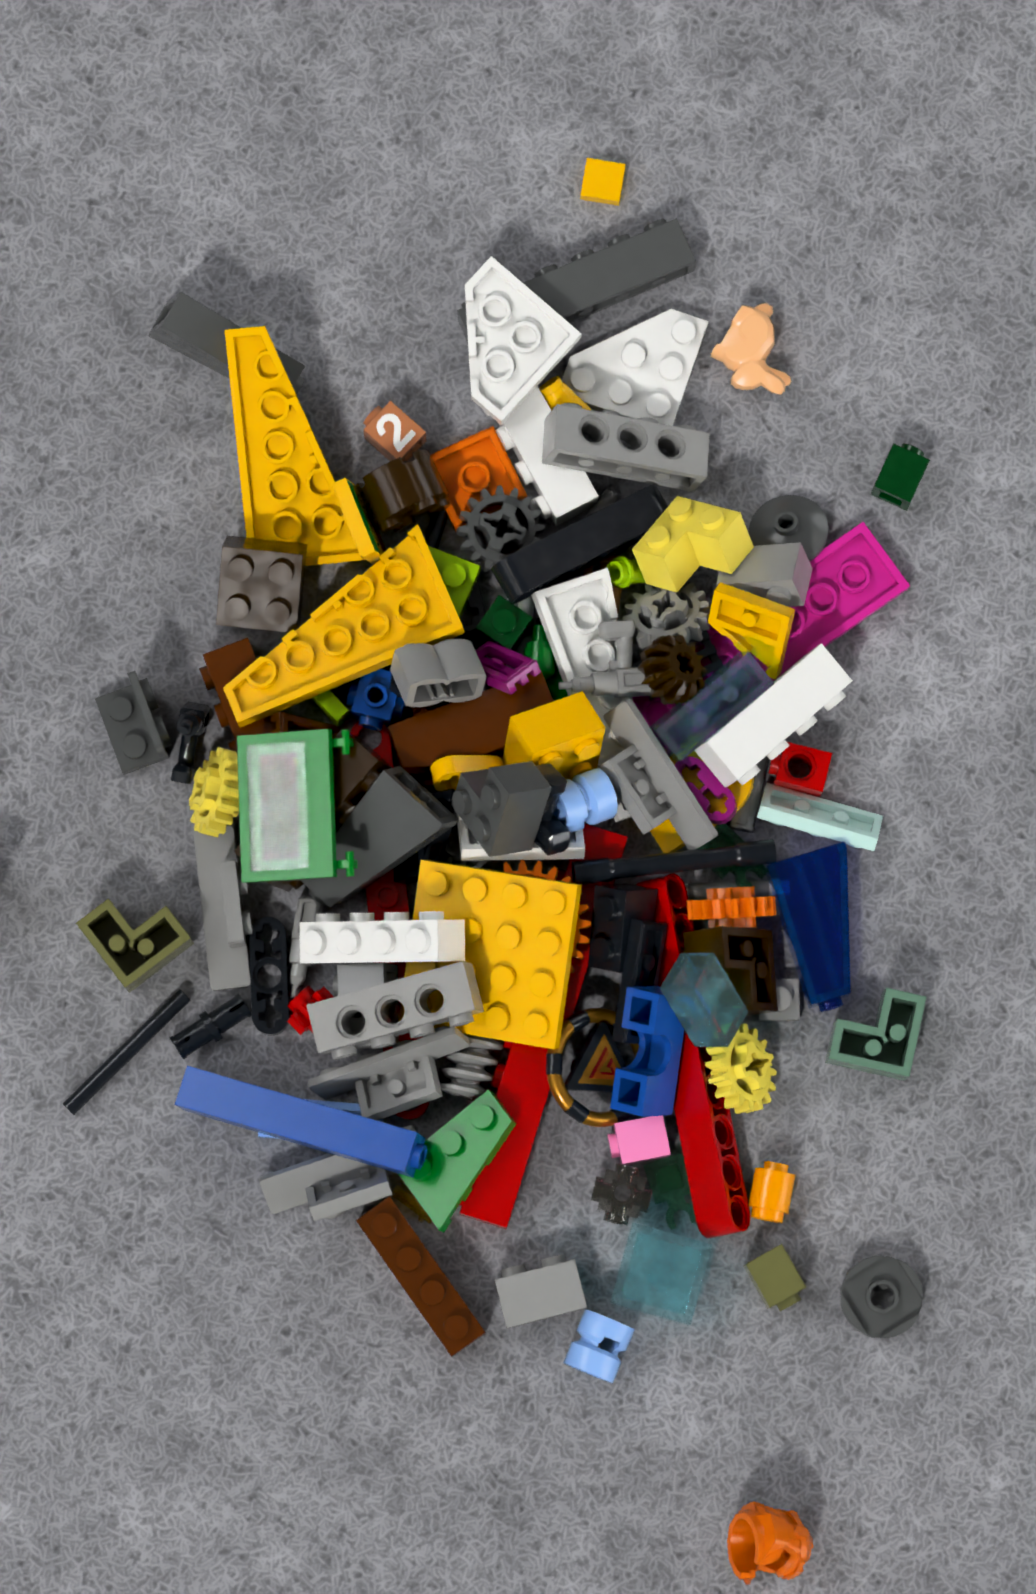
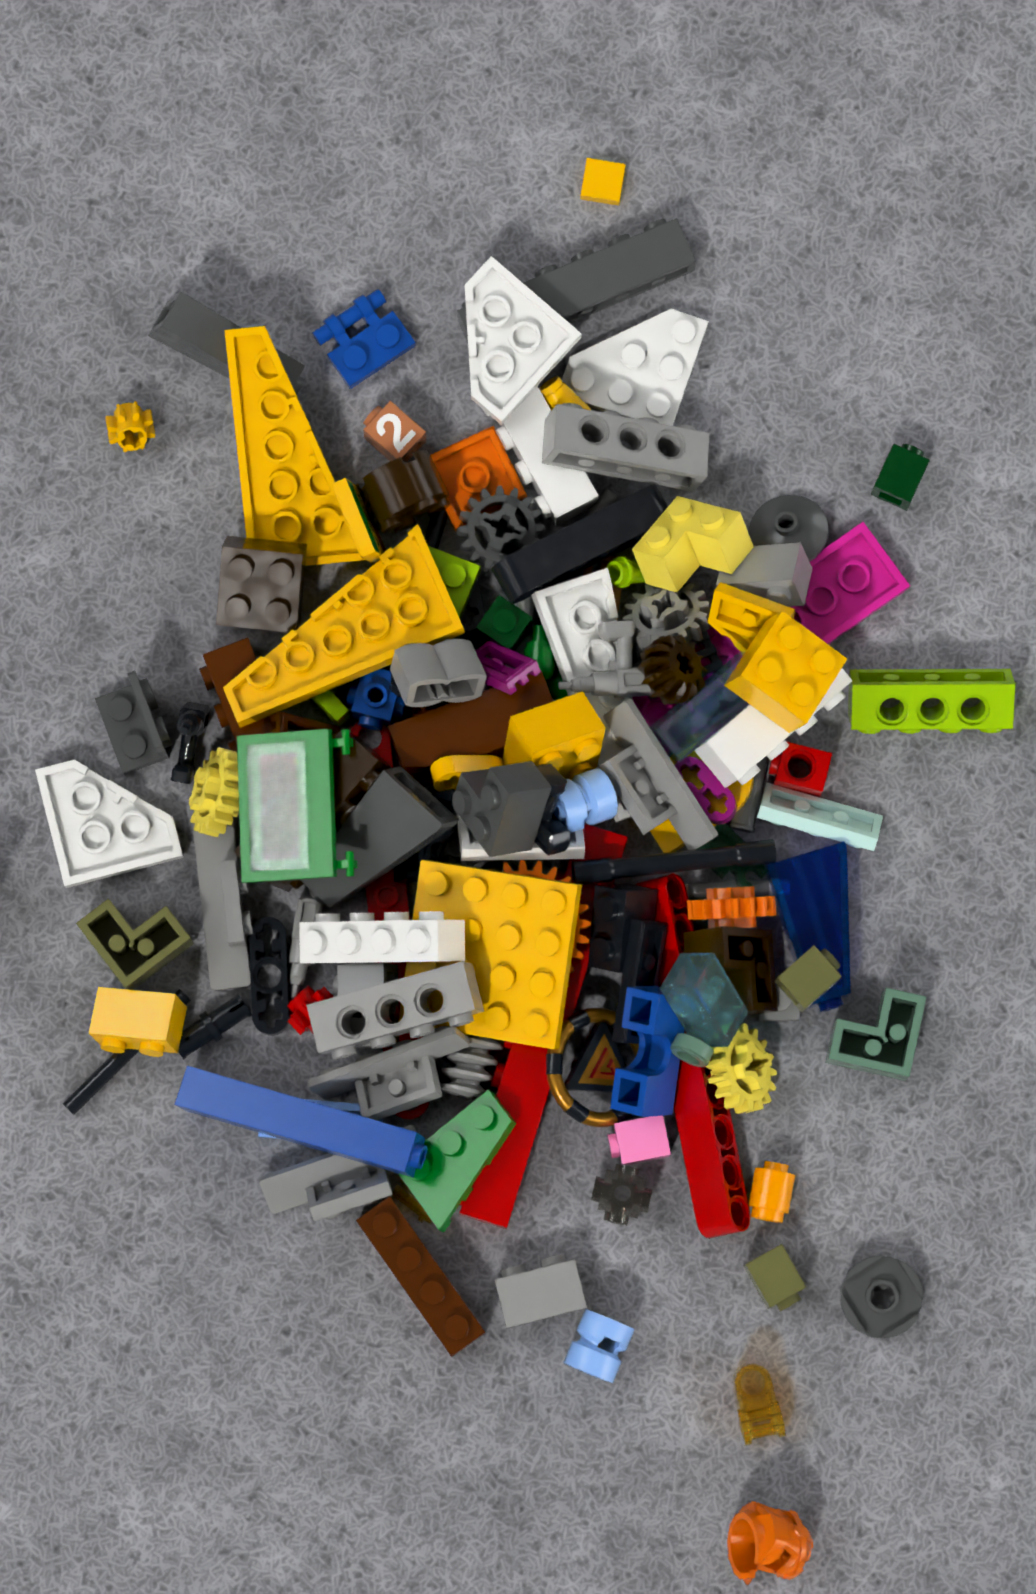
clear light blue brick [609,1222,712,1326] -> none
clear green plate [643,1153,696,1230] -> none
light nougat animal [711,303,791,395] -> none
none -> white plate [35,760,184,888]
none -> yellow brick [89,987,187,1057]
none -> yellow gear [105,401,156,452]
none -> blue plate [312,289,416,389]
none -> sand green tile [670,1033,714,1067]
none -> yellow brick [724,611,847,733]
none -> clear yellow piece [732,1363,786,1446]
none -> olive brick [774,945,842,1013]
none -> lime brick [848,668,1015,734]

